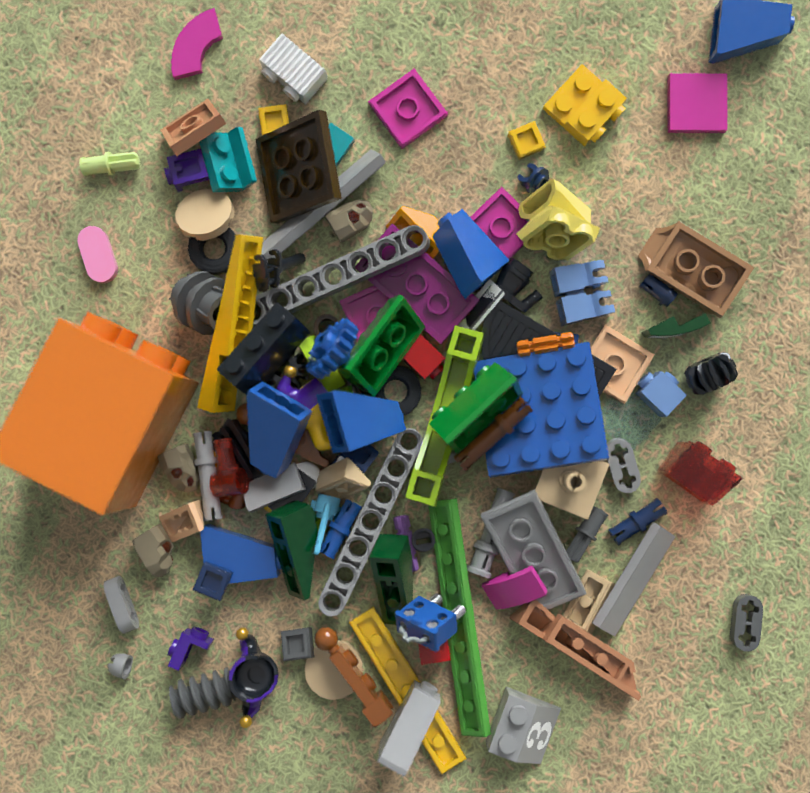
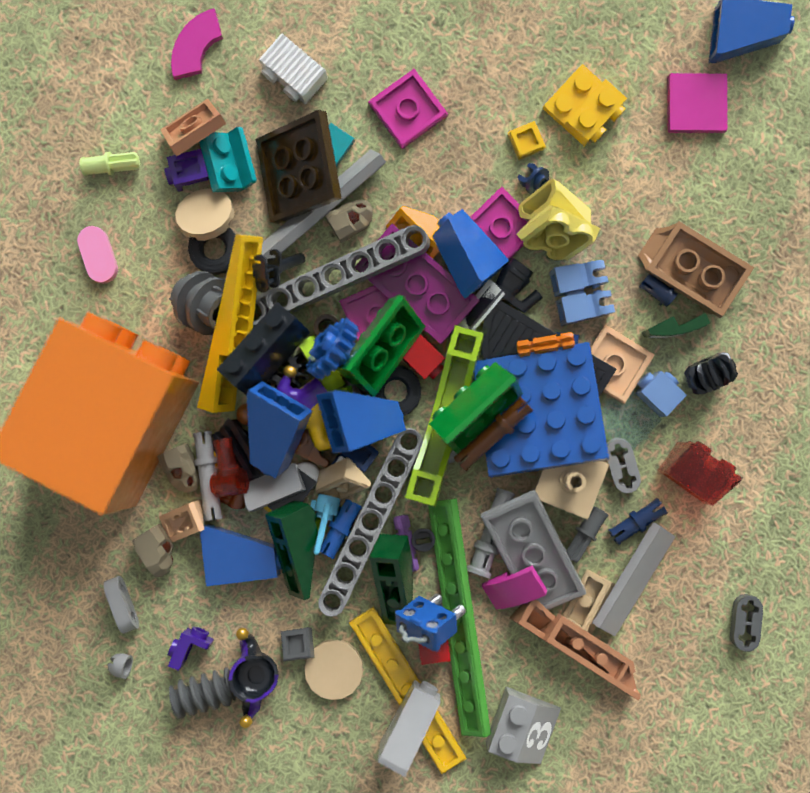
dark blue tile [193,561,233,601] -> none
yellow tile [258,104,290,136] -> none
dark orange plate [314,627,394,728] -> none

